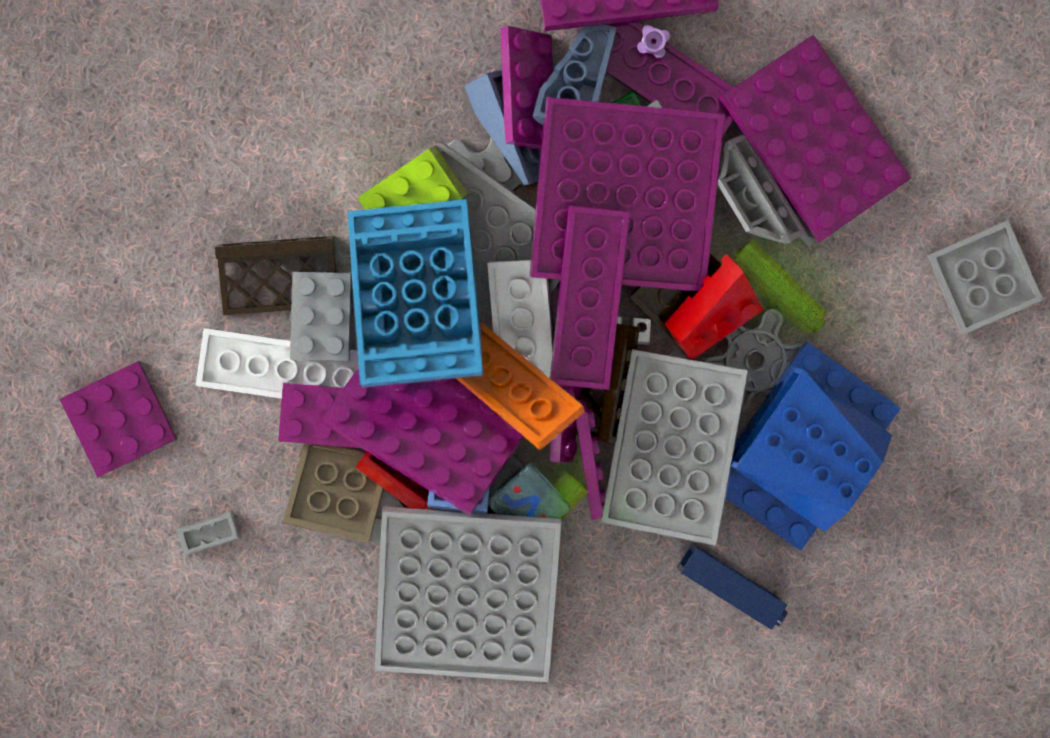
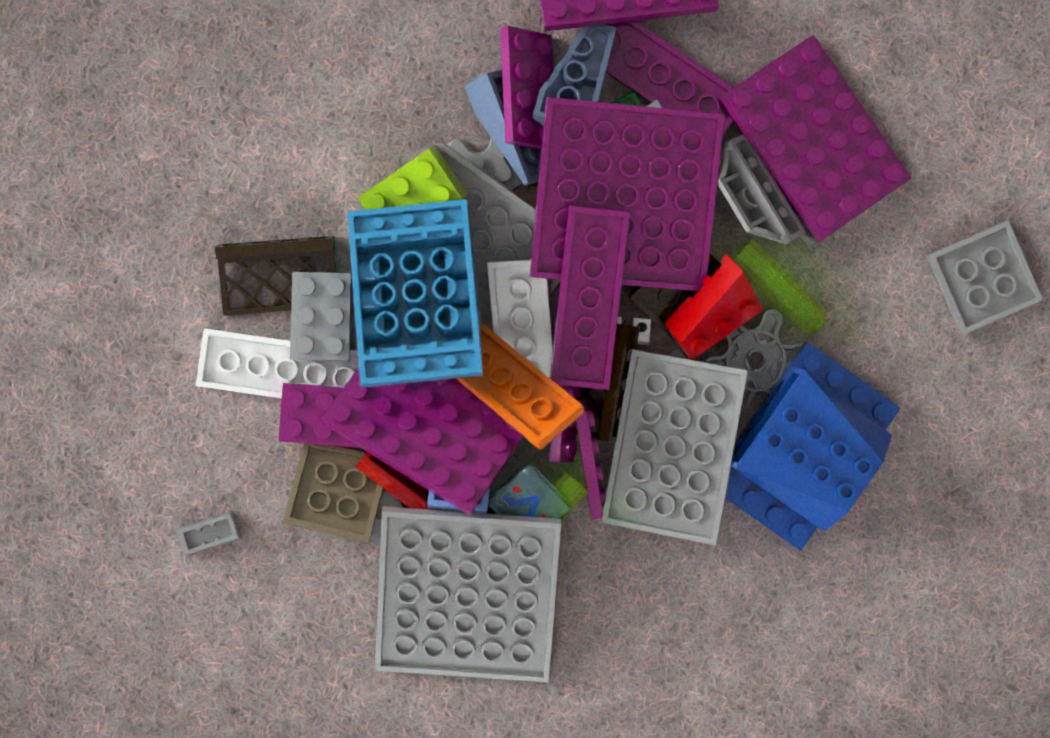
magenta plate [60,361,177,478] -> none
lavender plate [637,25,670,58] -> none
dark blue piece [677,543,788,630] -> none

